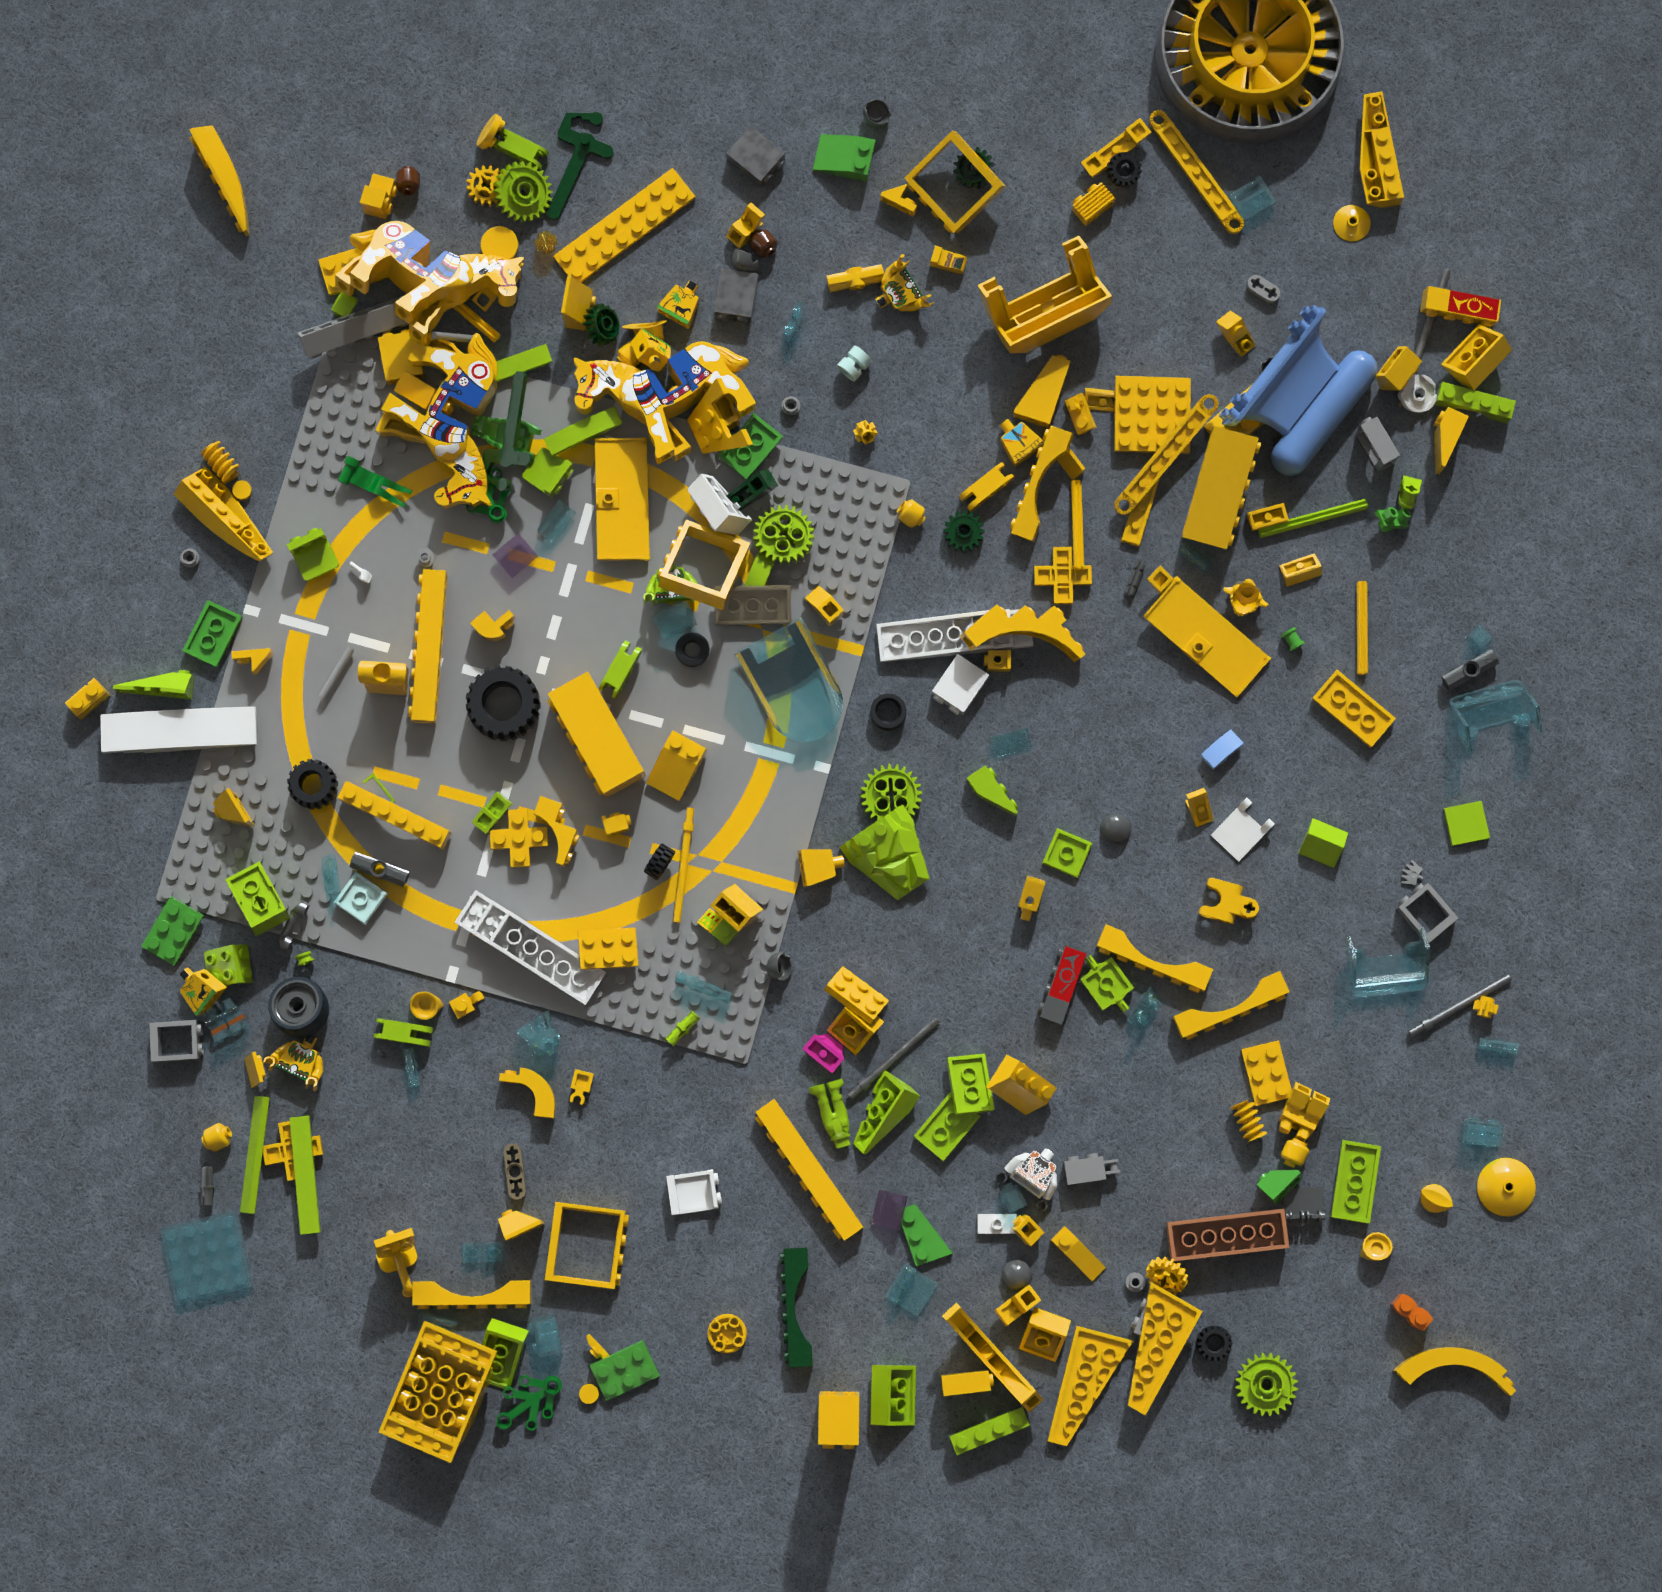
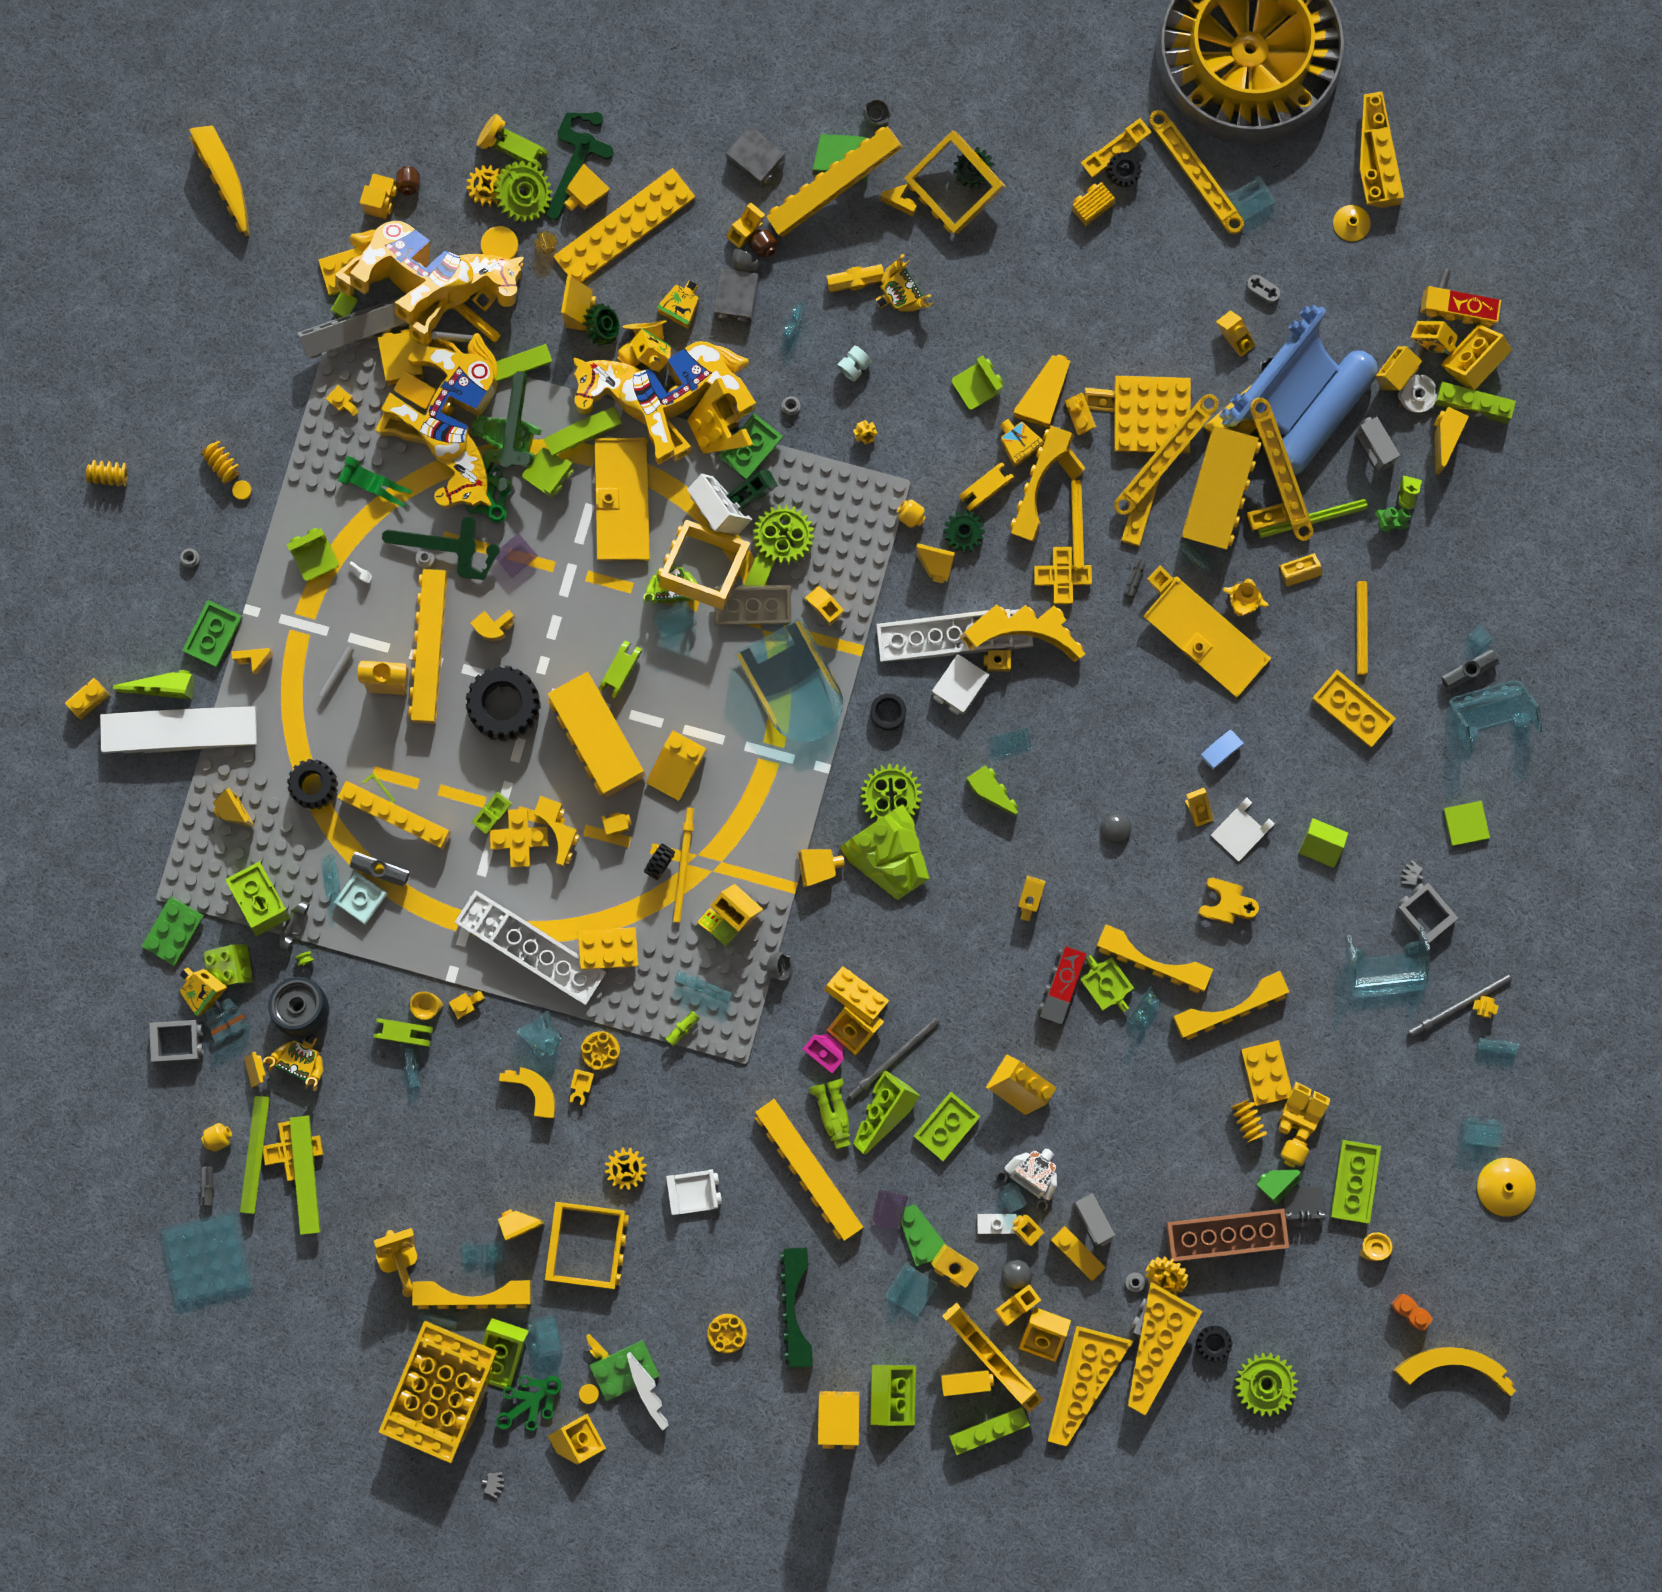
yellow wedge [173,467,273,562] -> none
dark tan beam [504,1143,526,1200] -> none
clear light blue slope [537,500,576,543] -> none
black tyre [675,632,710,667] -> none
yellow leg [930,245,967,274] -> none
lime plate [946,1053,995,1116] -> none
yellow wedge [977,236,1112,354] -> none
lime tile [1042,828,1092,878] -> none
light grey brick [1063,1153,1120,1185] -> none
bright green bush [1281,627,1305,652] -> none
yellow piece [1420,1184,1453,1213] -> none
none -> yellow piece [86,460,128,487]
none -> yellow plate [325,385,359,416]
none -> dark green piece [382,517,500,580]
none -> light grey piece [482,1472,504,1498]
none -> yellow slope [548,1414,606,1465]
none -> yellow torso [564,164,610,211]
none -> yellow tile [581,1031,620,1070]
none -> yellow gear [605,1147,647,1190]
none -> white slope [627,1352,669,1431]
none -> yellow brick [766,126,904,237]
none -> yellow slope [916,543,954,583]
none -> yellow brick [931,1244,979,1288]
none -> lime bracket [951,355,1004,410]
none -> light grey window [1073,1193,1115,1246]
none -> yellow plate [1250,398,1313,541]
none -> yellow torso [1410,321,1457,355]

